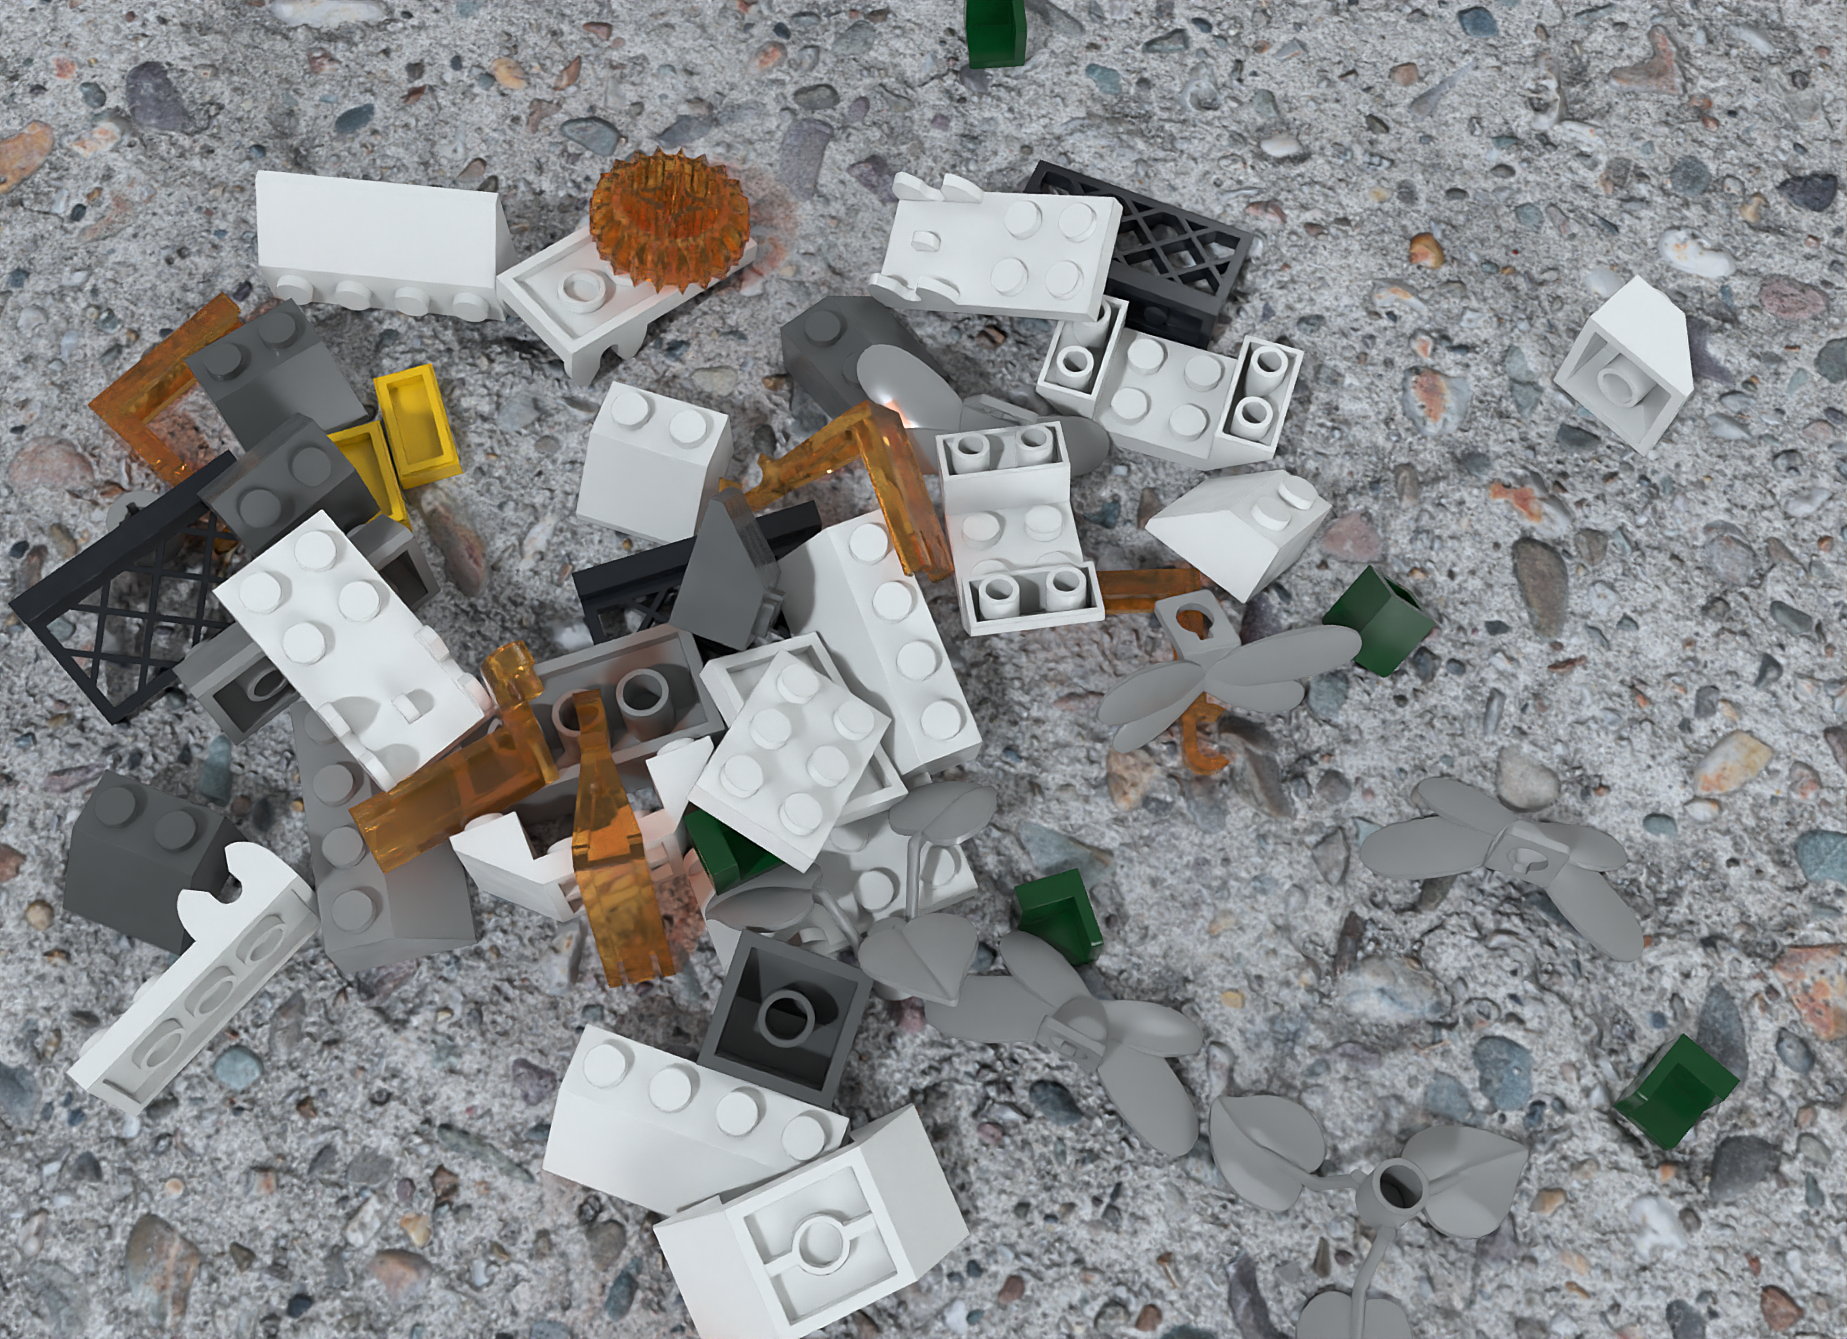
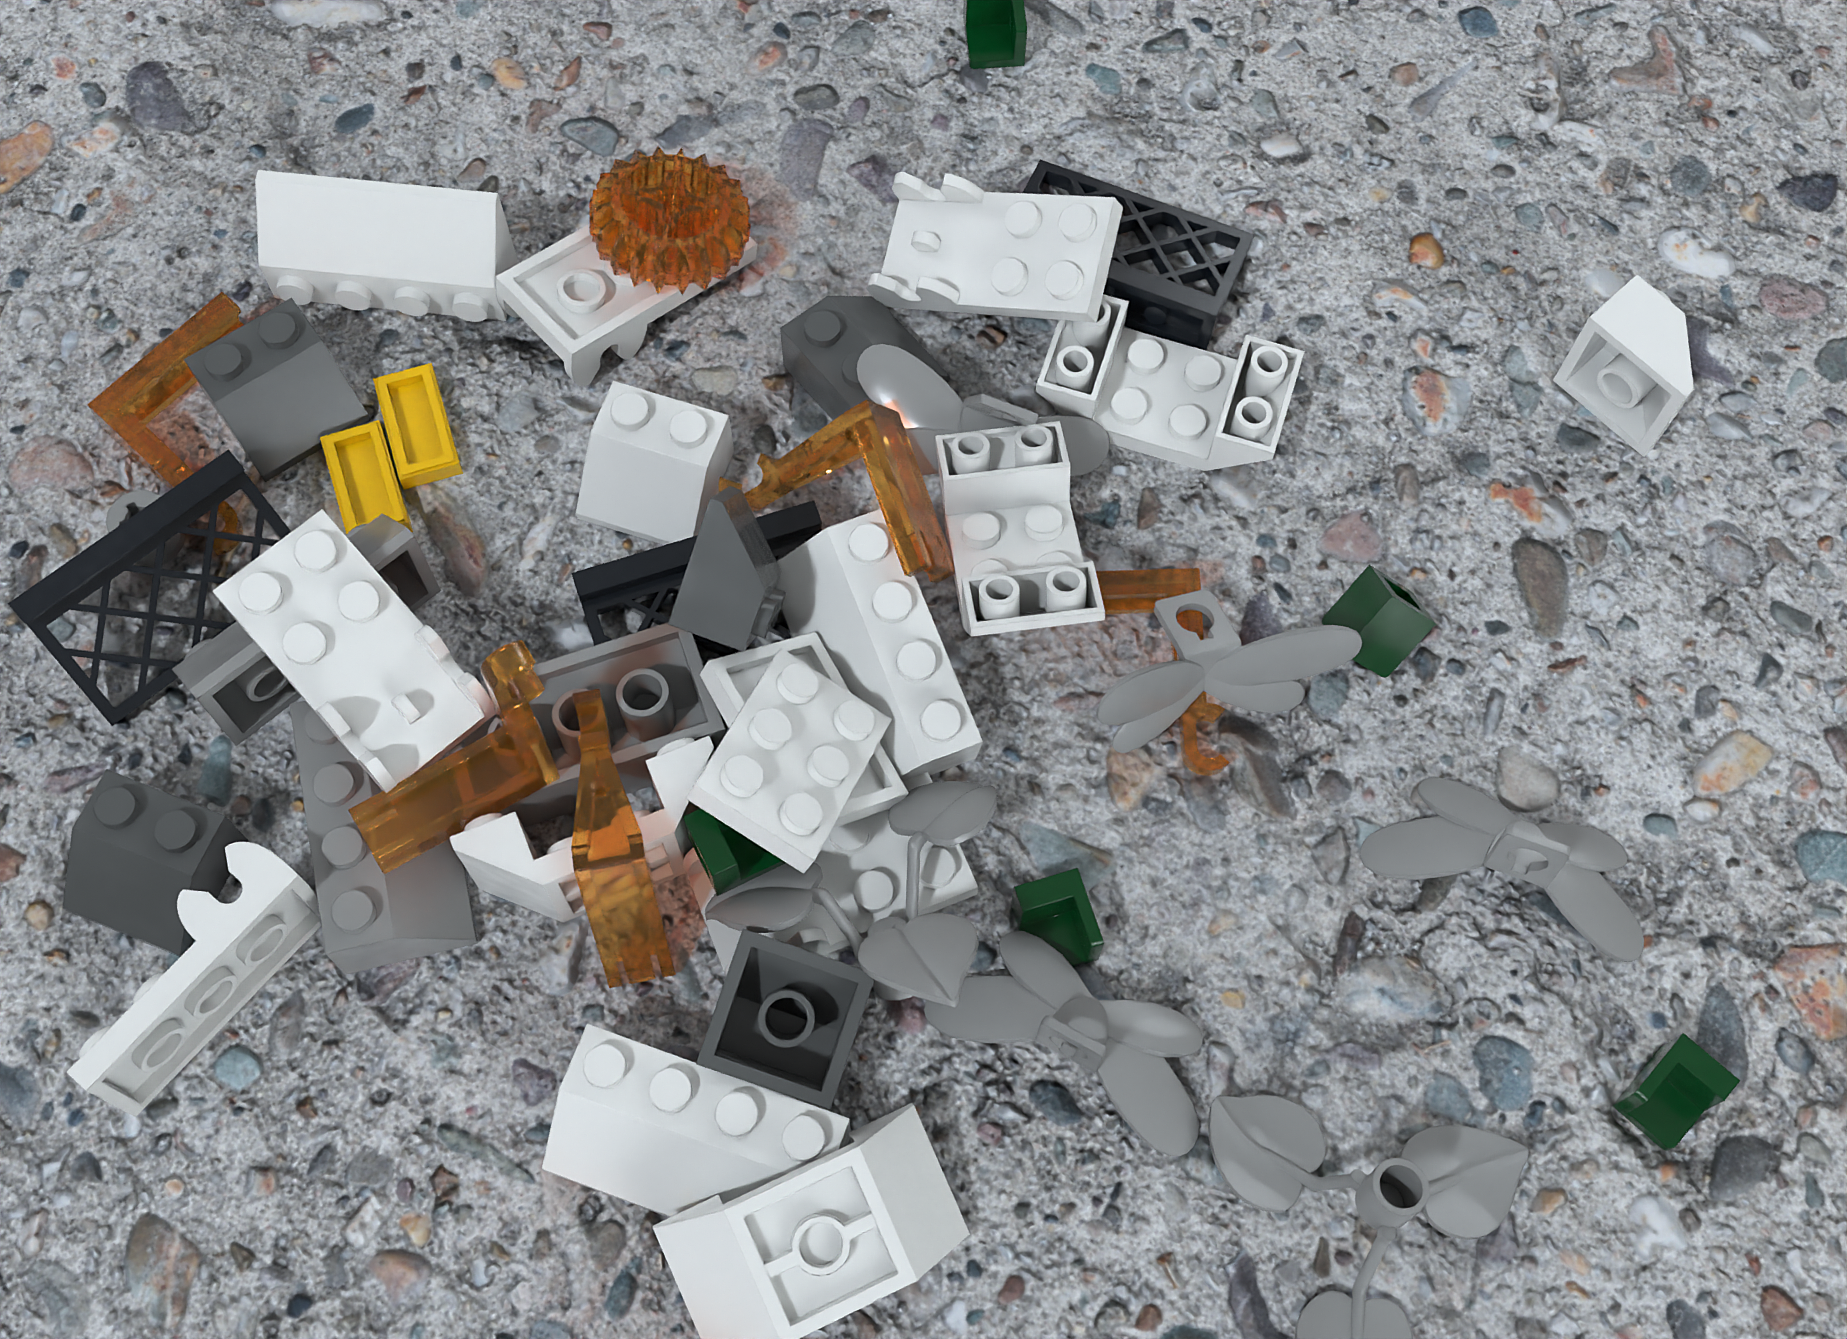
dark grey slope [196,412,381,559] -> none
white slope [1145,469,1332,604] -> none

